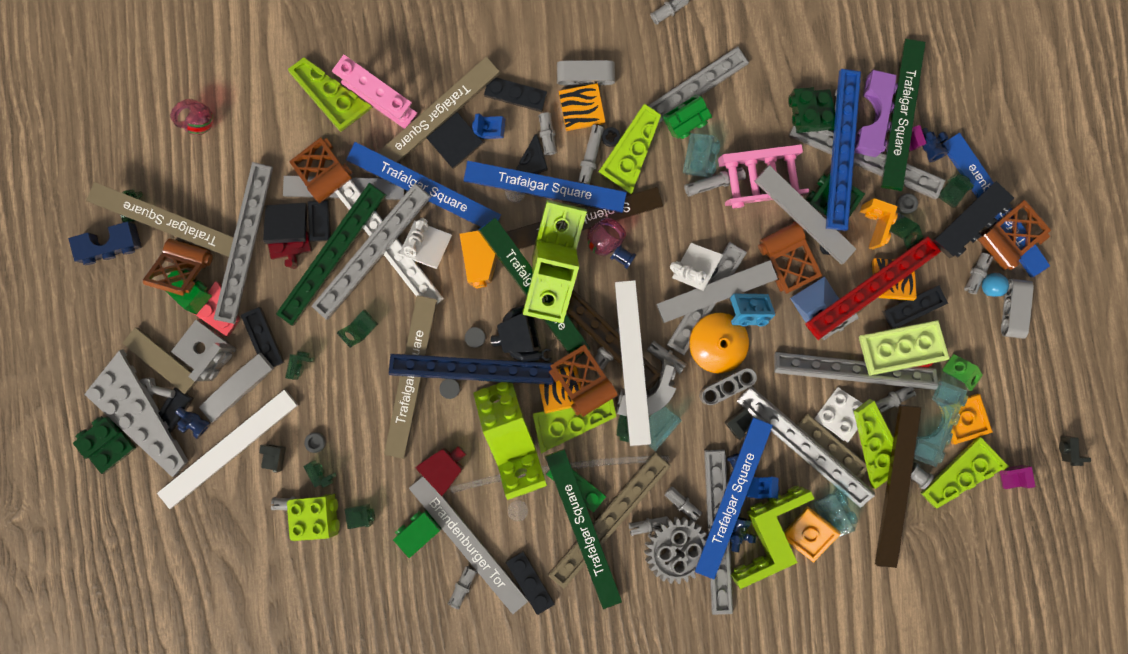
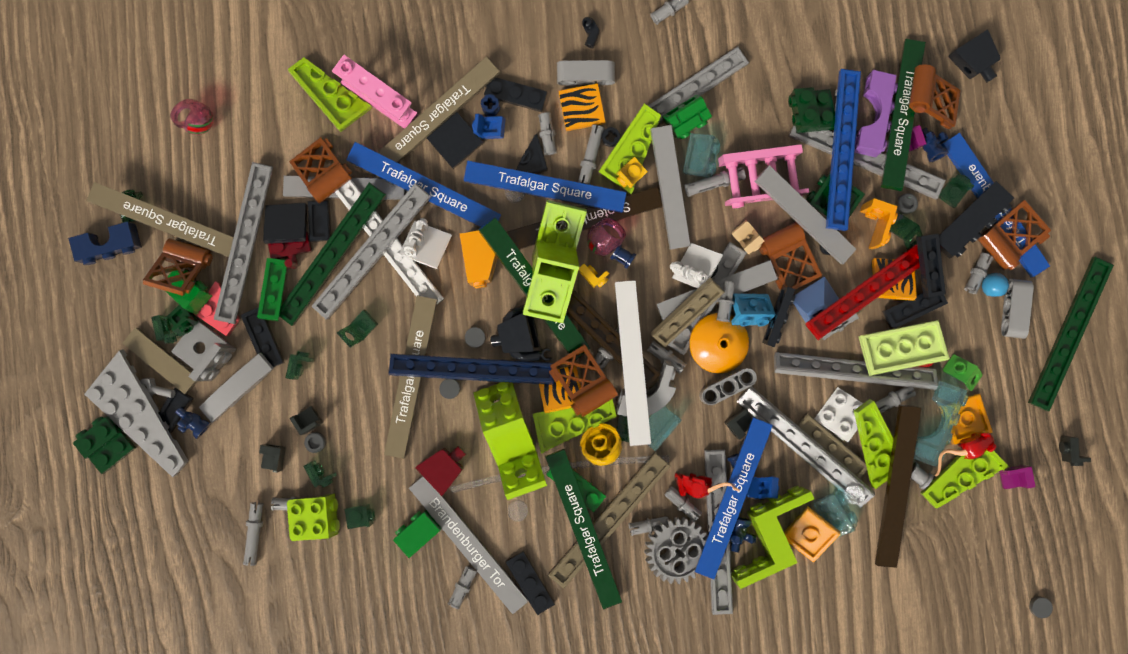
white tile [157,390,298,509] -> none
none -> clear green bracket [151,315,183,344]
none -> dark green bracket [166,305,198,336]
none -> light grey pin [243,502,264,566]
none -> green plate [257,258,287,321]
none -> pearl dark grey panel [290,406,323,435]
none -> dark blue bush [481,94,500,117]
none -> yellow bracket [578,263,610,288]
none -> yellow cylinder [580,423,622,466]
none -> black arm [582,17,600,49]
none -> yellow bracket [616,157,648,188]
none -> light grey tile [650,125,691,250]
none -> dark tan tile [651,277,725,347]
none -> red animal [675,473,740,498]
none -> light grey axle [716,281,735,322]
none -> tan bracket [732,220,764,254]
none -> black plate [762,286,795,347]
none -> clear tile [844,483,865,504]
none -> dark orange piece [909,64,960,129]
none -> black plate [916,233,946,298]
none -> red animal [935,433,997,476]
none -> black torso [948,29,1000,83]
none -> dark green tile [1028,257,1114,412]
none -> dark grey tile [1029,596,1053,618]

